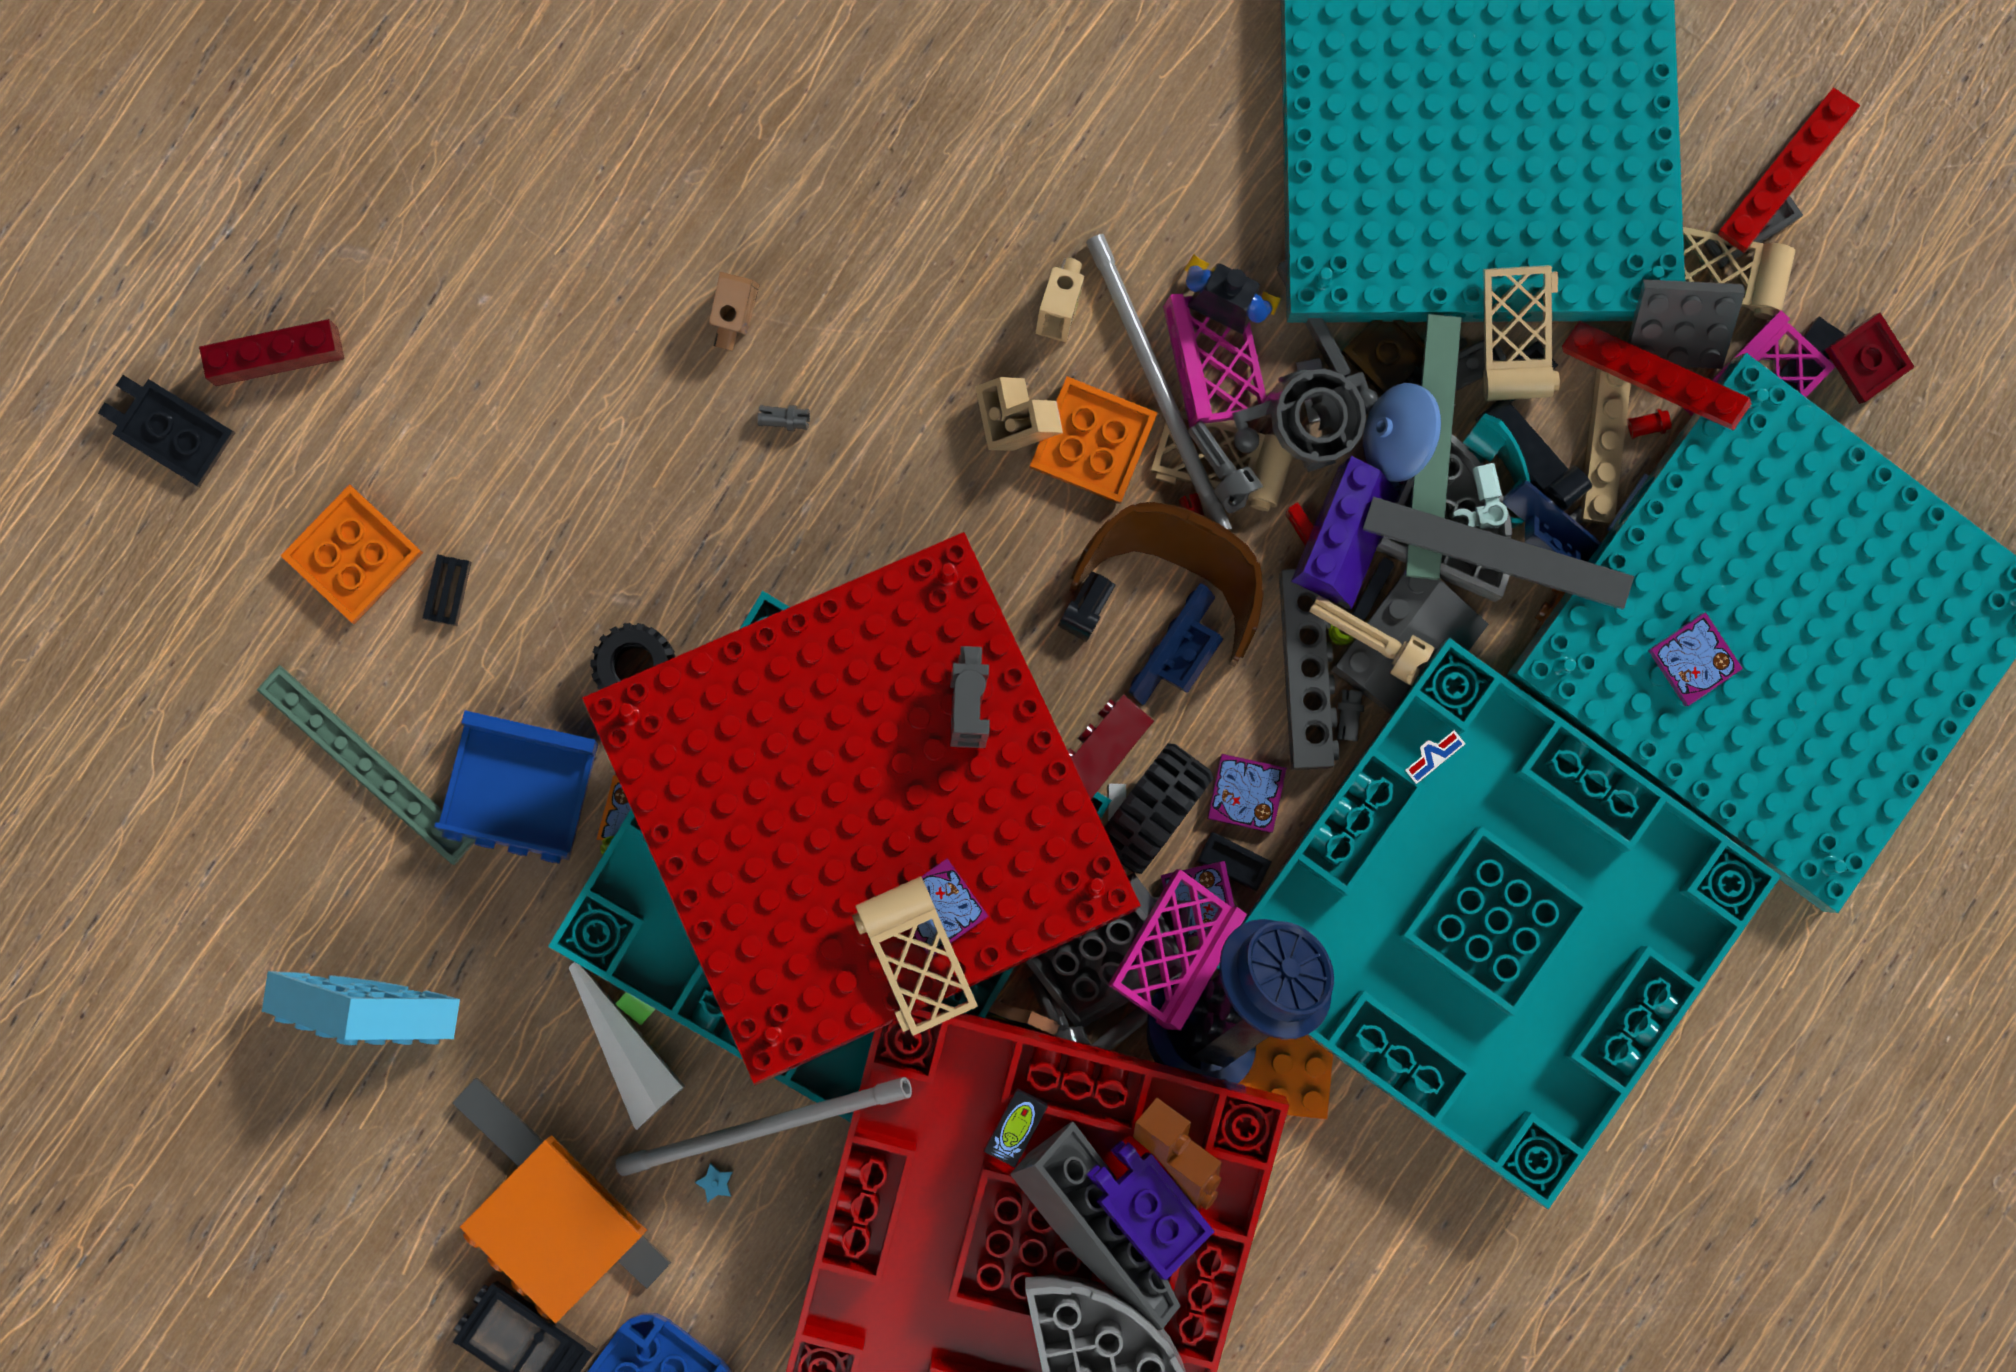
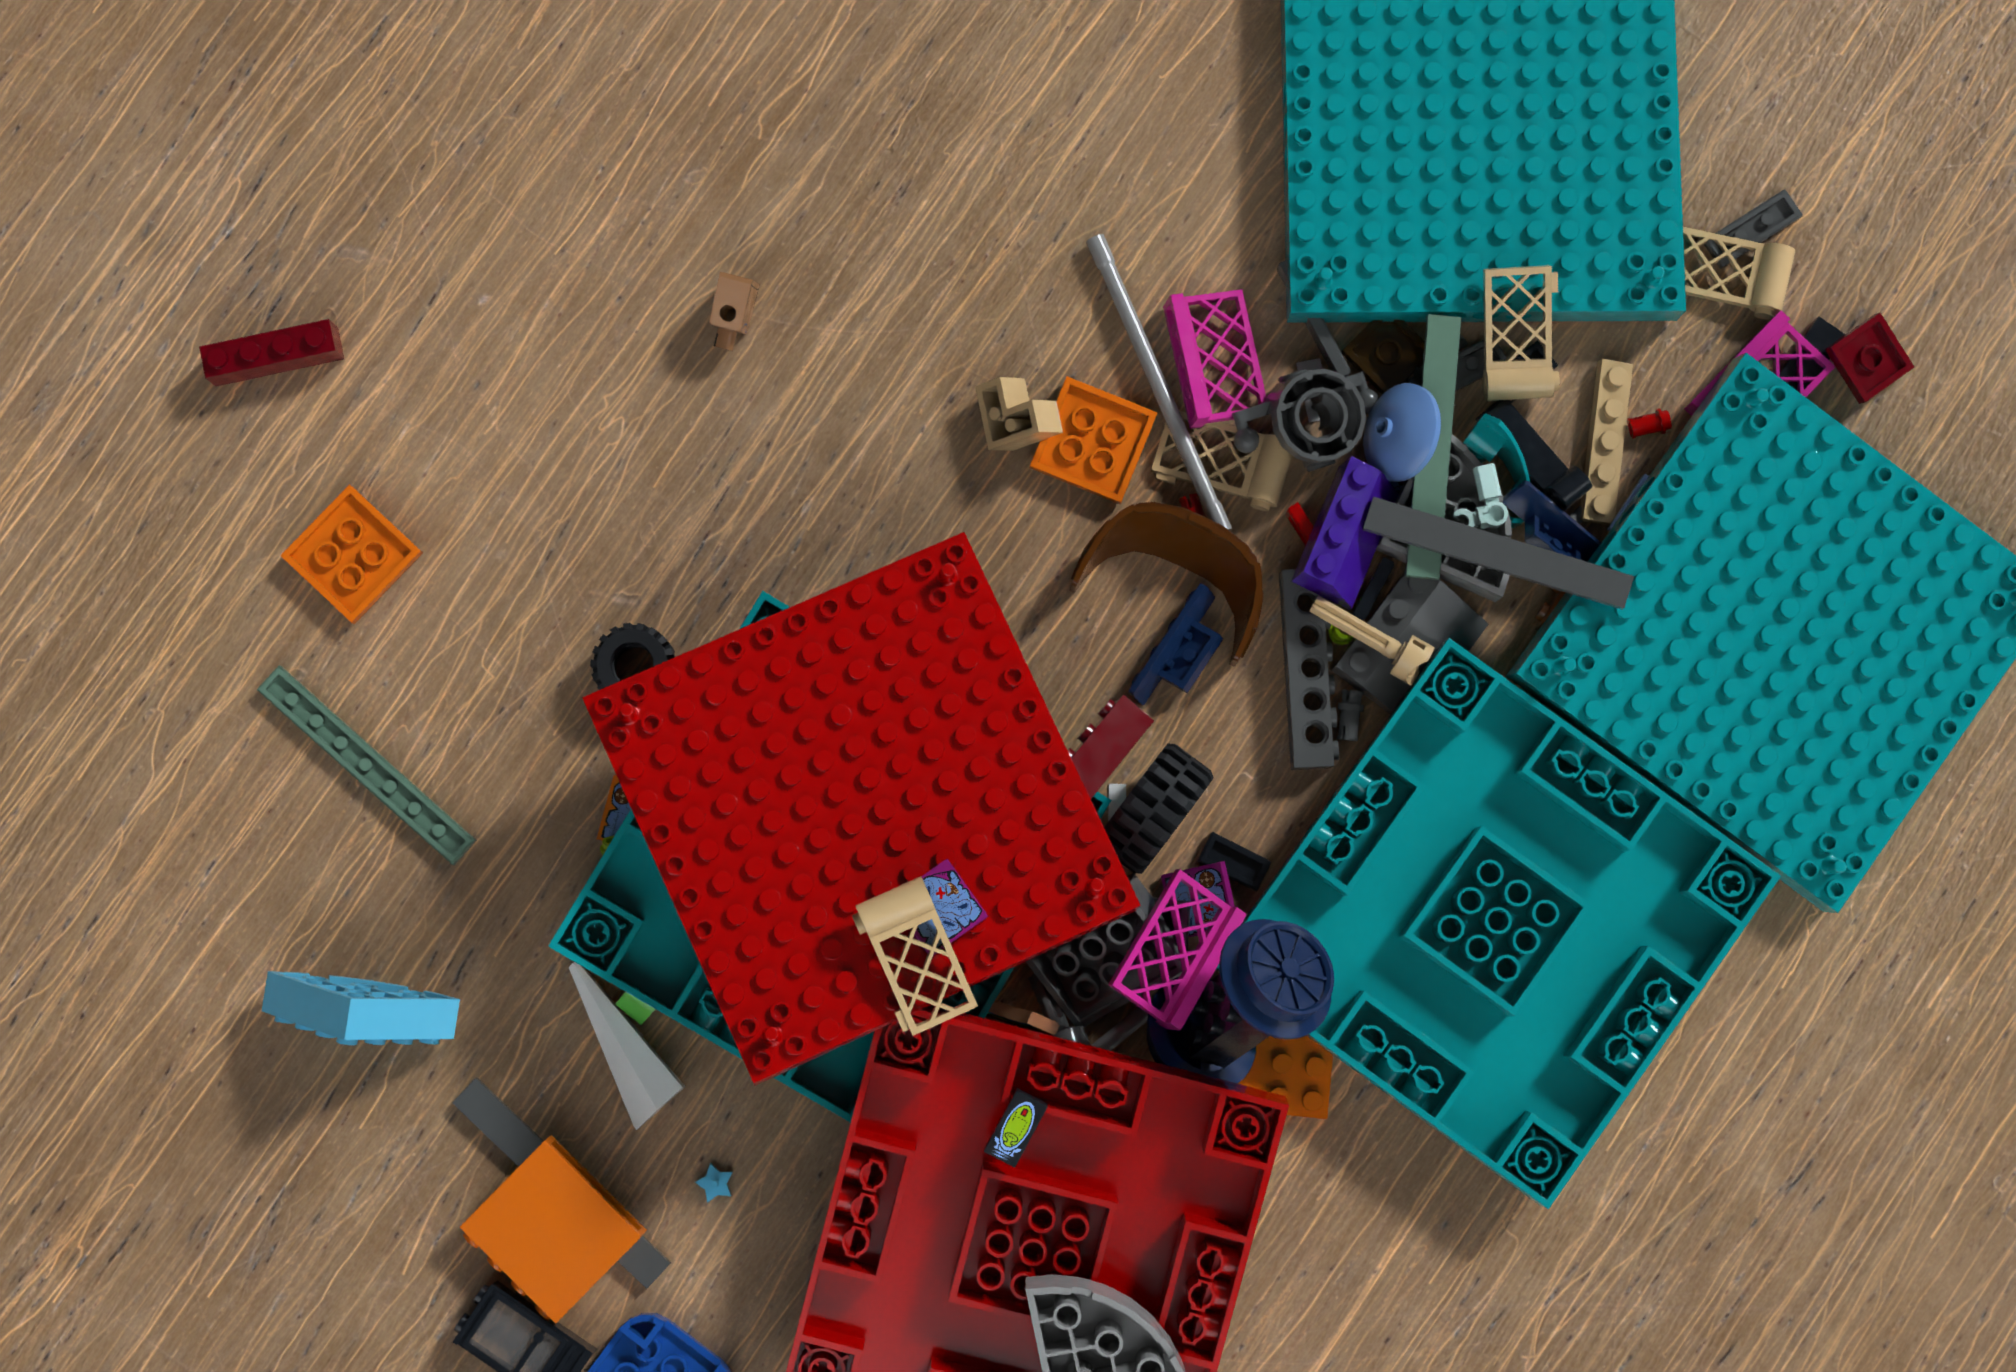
black tile [98,375,235,488] -> none
black tile [423,554,472,626] -> none
blue panel [435,710,598,864] -> none
light grey piece [616,1077,912,1176] -> none
dark grey pin [758,405,810,432] -> none
dark grey hips [950,646,990,748] -> none
dark grey wedge [1010,1122,1180,1330] -> none
tan torso [1035,258,1085,343] -> none
black piece [1058,571,1116,642] -> none
dark purple tile [1086,1141,1215,1280] -> none
dark orange arch [1133,1098,1222,1212] -> none
black torso [1184,254,1281,335] -> none
dark grey piece [1188,421,1263,513] -> none
tile [1207,754,1287,833] -> none
sticker [1405,730,1465,784] -> none
red plate [1561,321,1752,431] -> none
dark grey plate [1627,280,1745,369] -> none
tile [1648,612,1743,706] -> none
red plate [1718,87,1860,253] -> none

